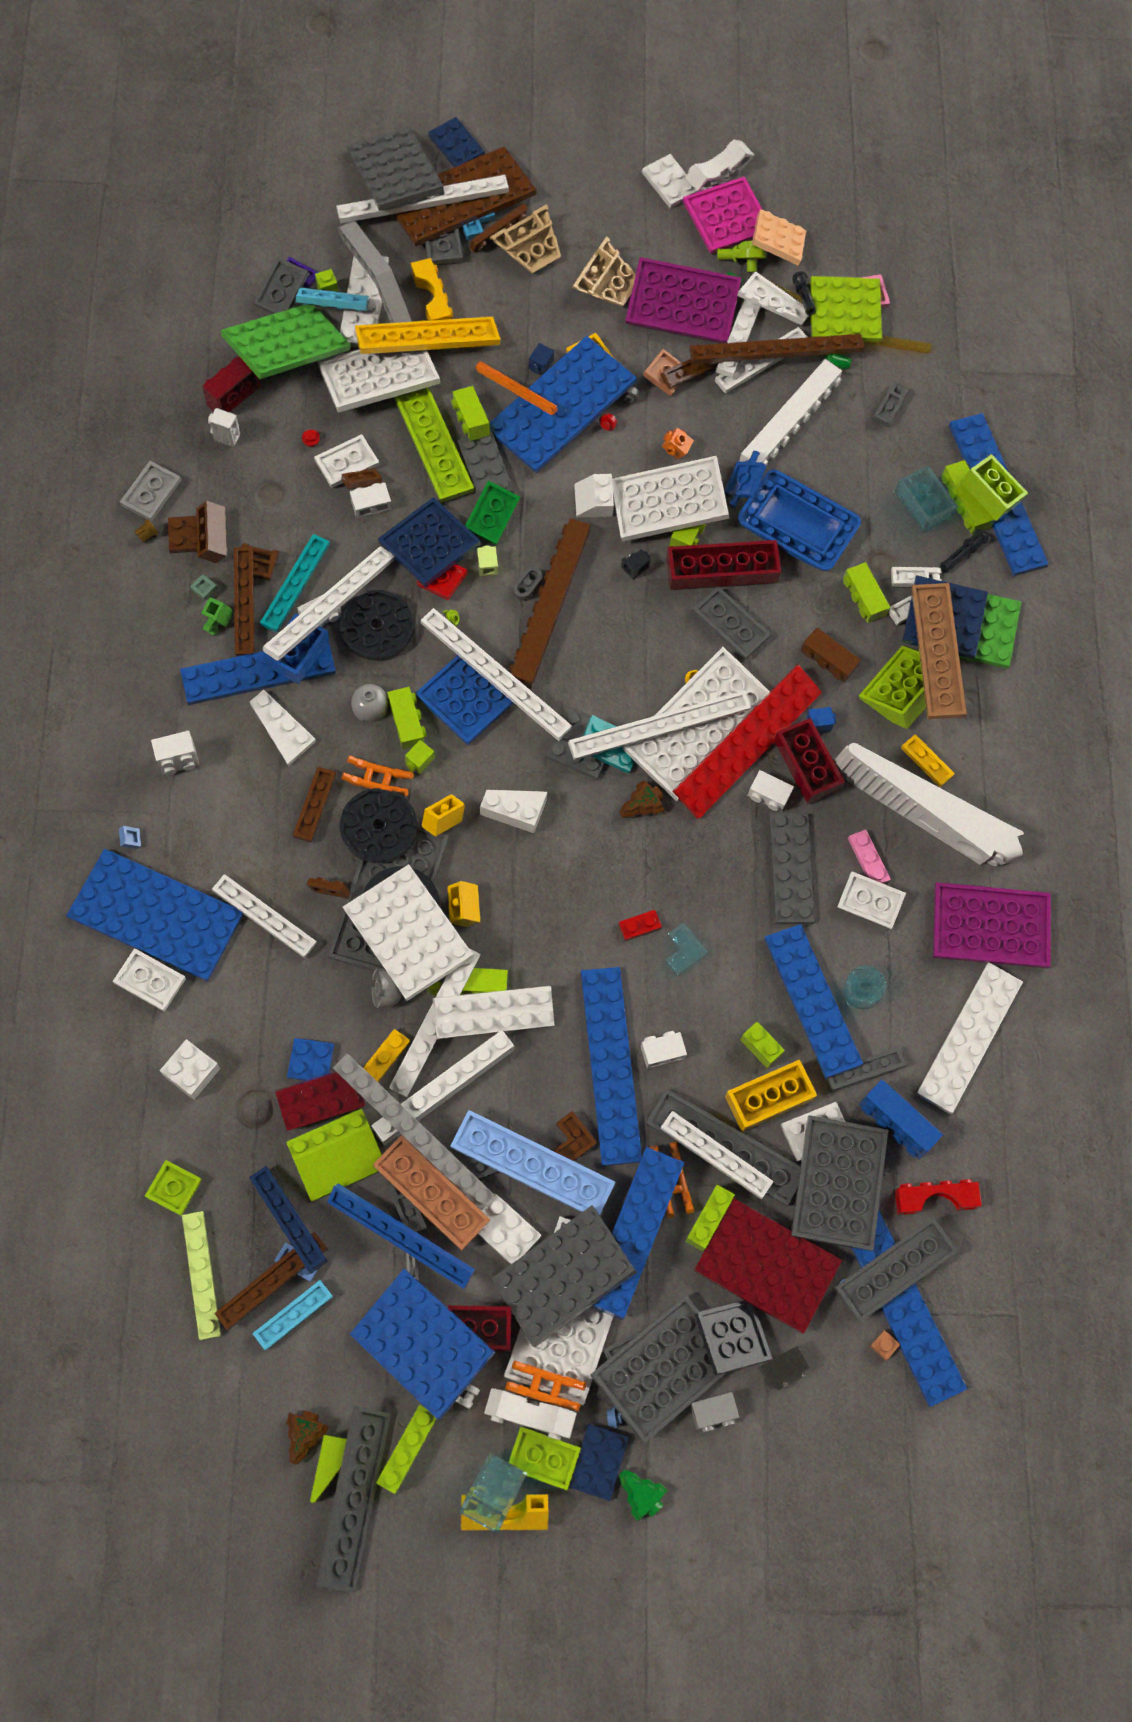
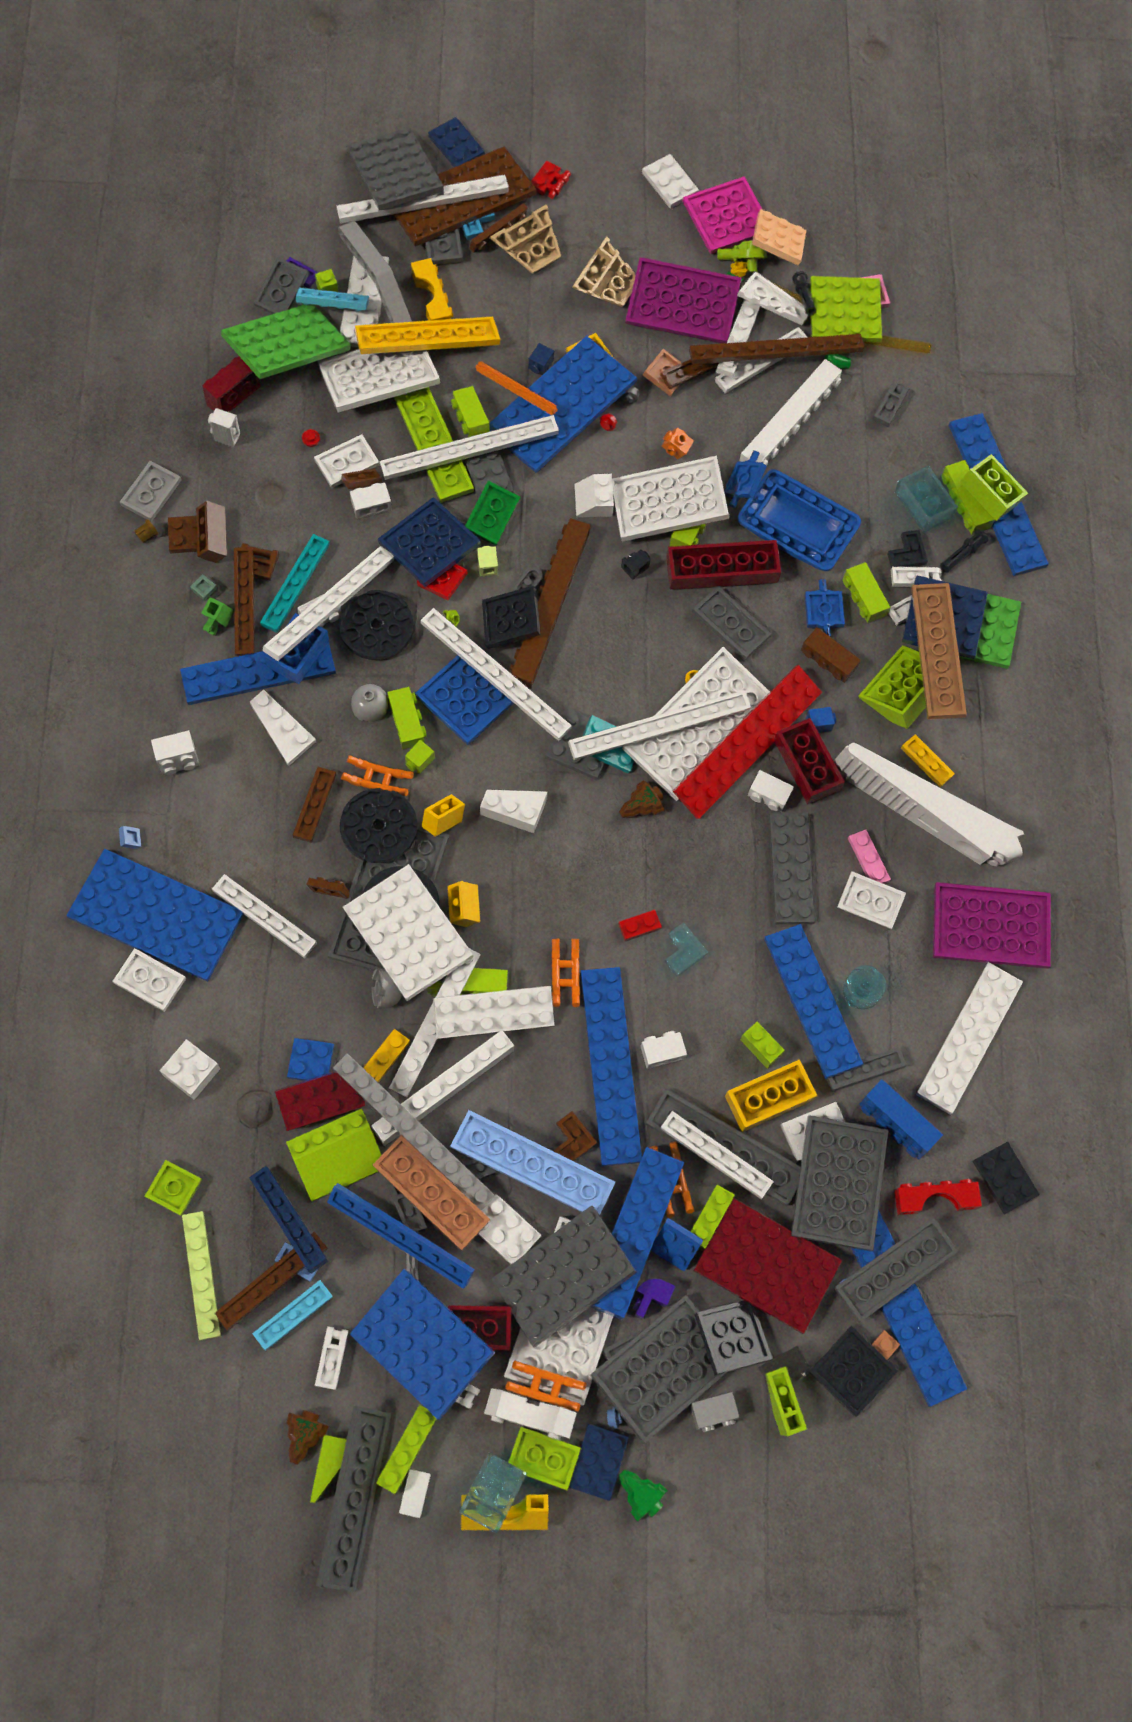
white brick [685,140,754,191] -> none
none -> white plate [315,1326,349,1390]
none -> white plate [380,415,559,480]
none -> white tile [399,1469,431,1518]
none -> black plate [482,585,541,649]
none -> red plate [531,160,571,199]
none -> orange piece [552,939,580,1007]
none -> dark purple brick [633,1279,675,1320]
none -> blue plate [650,1218,703,1271]
none -> yellow plate [730,261,748,277]
none -> lime slope [765,1367,807,1436]
none -> blue plate [805,579,845,637]
none -> black plate [809,1326,898,1417]
none -> black plate [887,530,928,569]
none -> black plate [972,1142,1040,1214]

